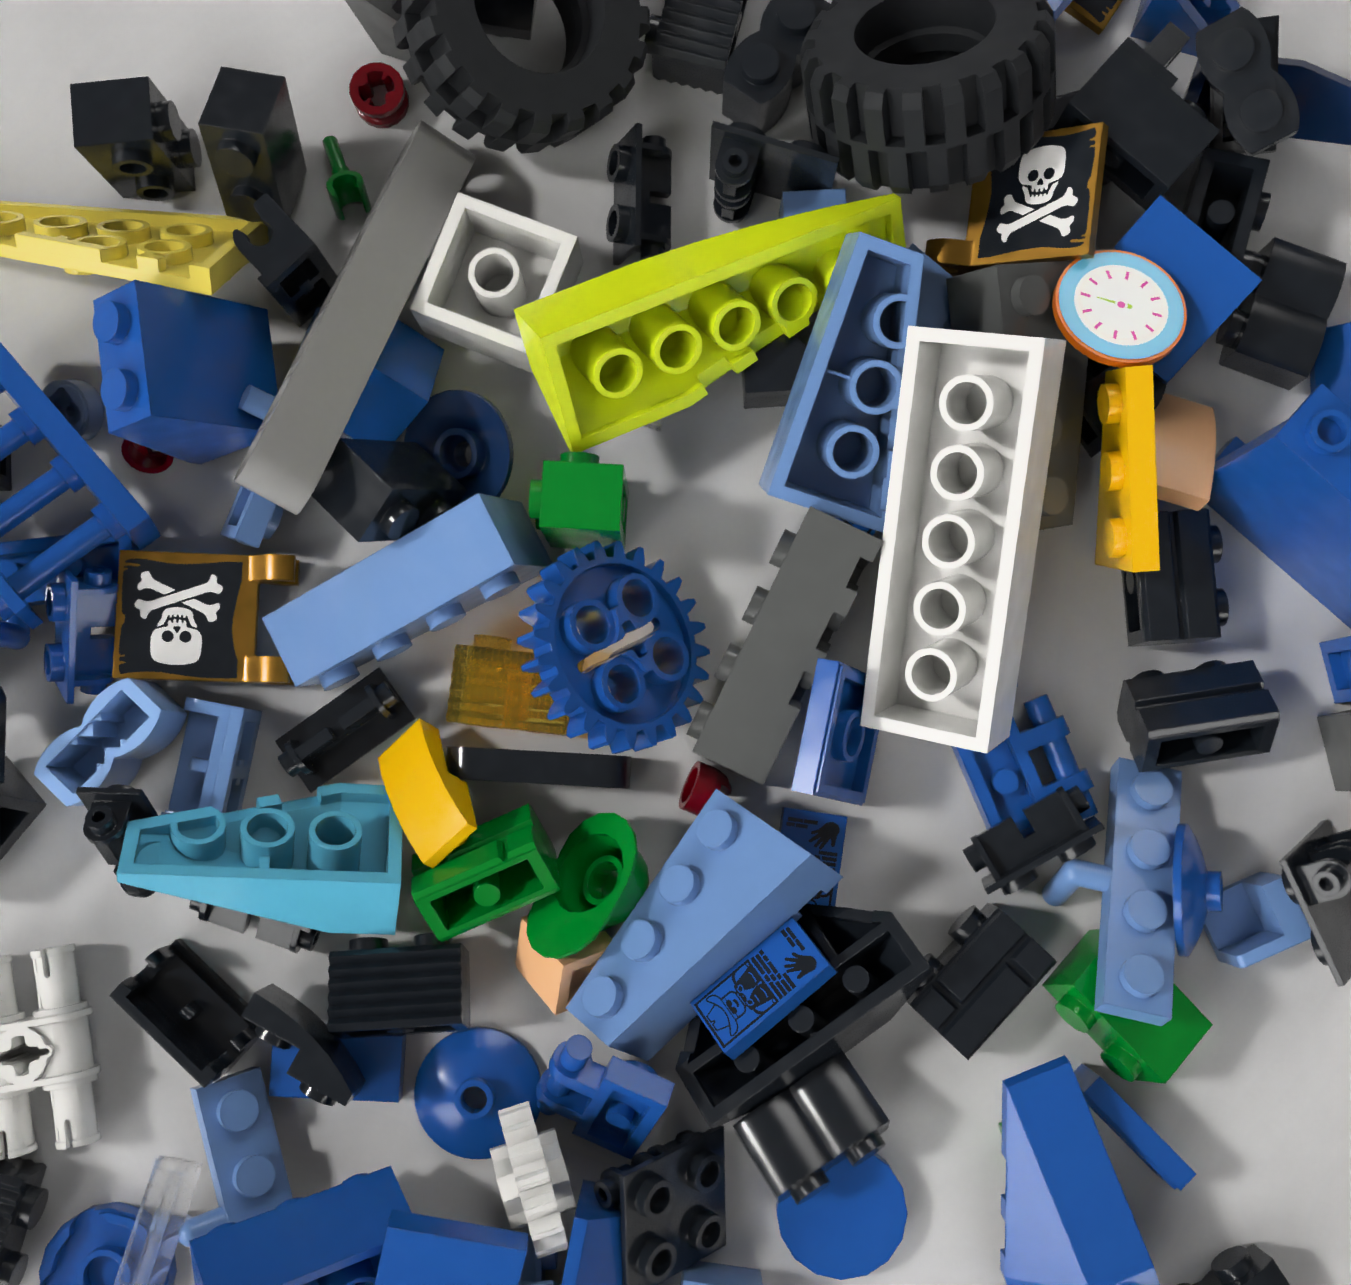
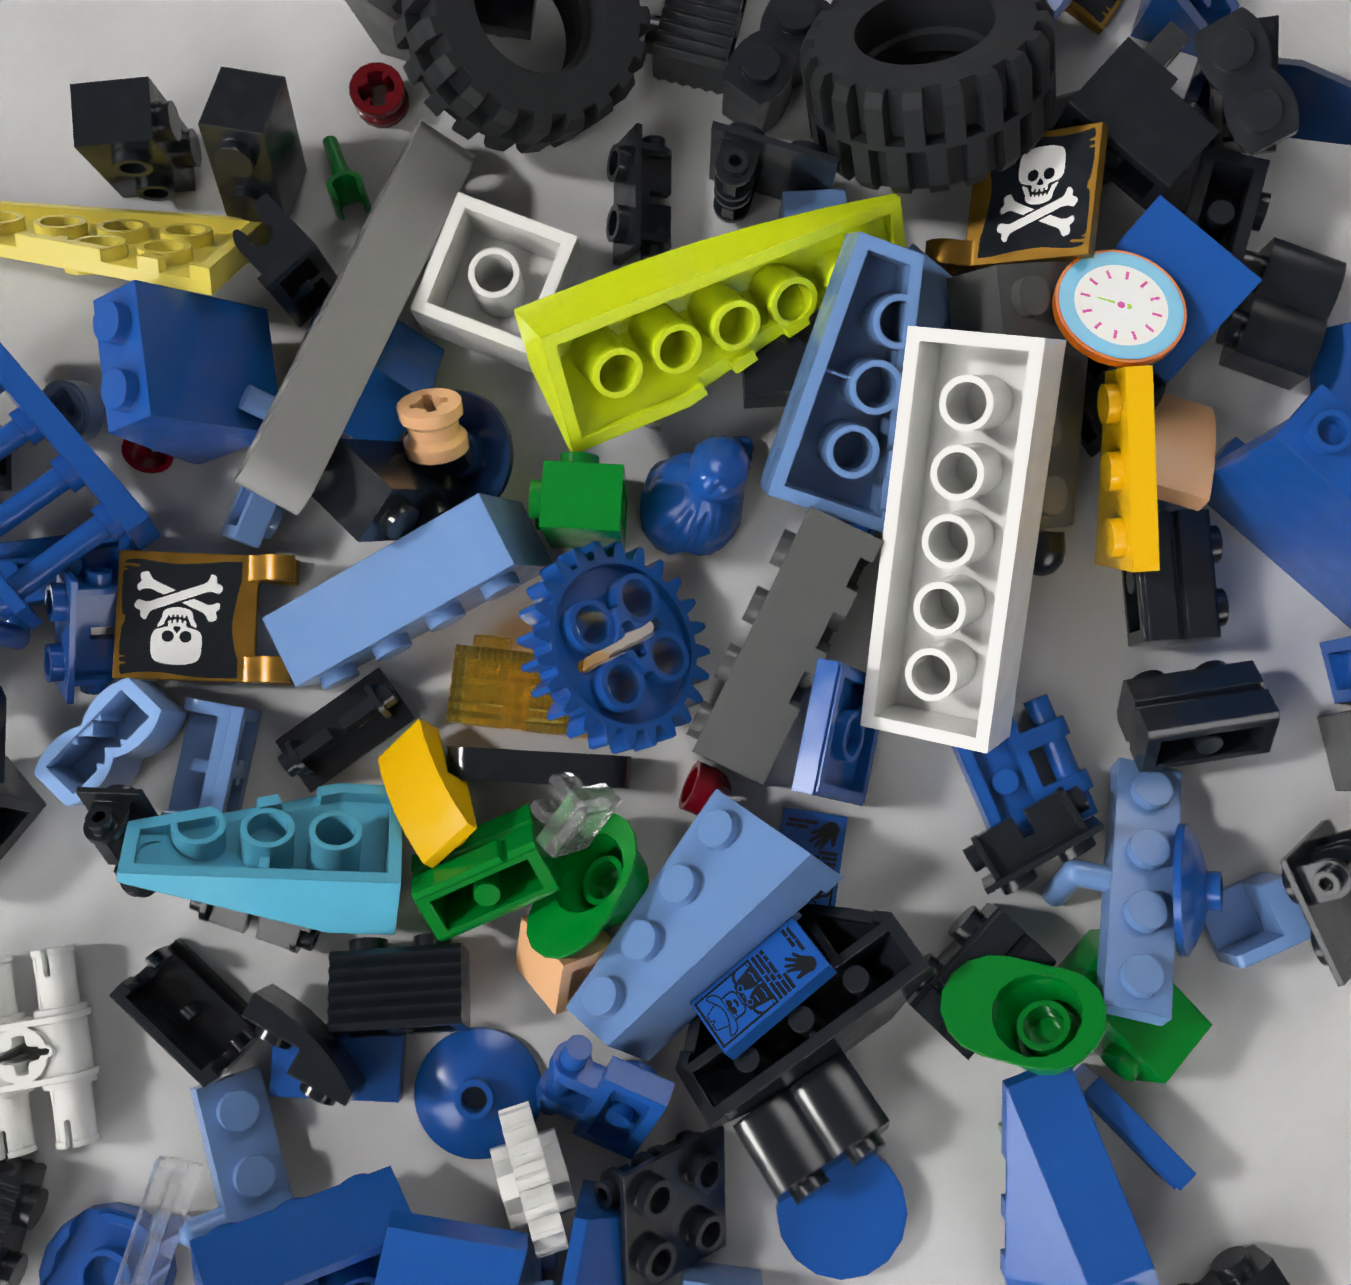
none -> light nougat wheel [396,388,469,465]
none -> clear tile [530,772,622,858]
none -> blue hair [640,435,754,556]
none -> green piece [940,955,1107,1075]
none -> black hinge [1033,532,1066,576]

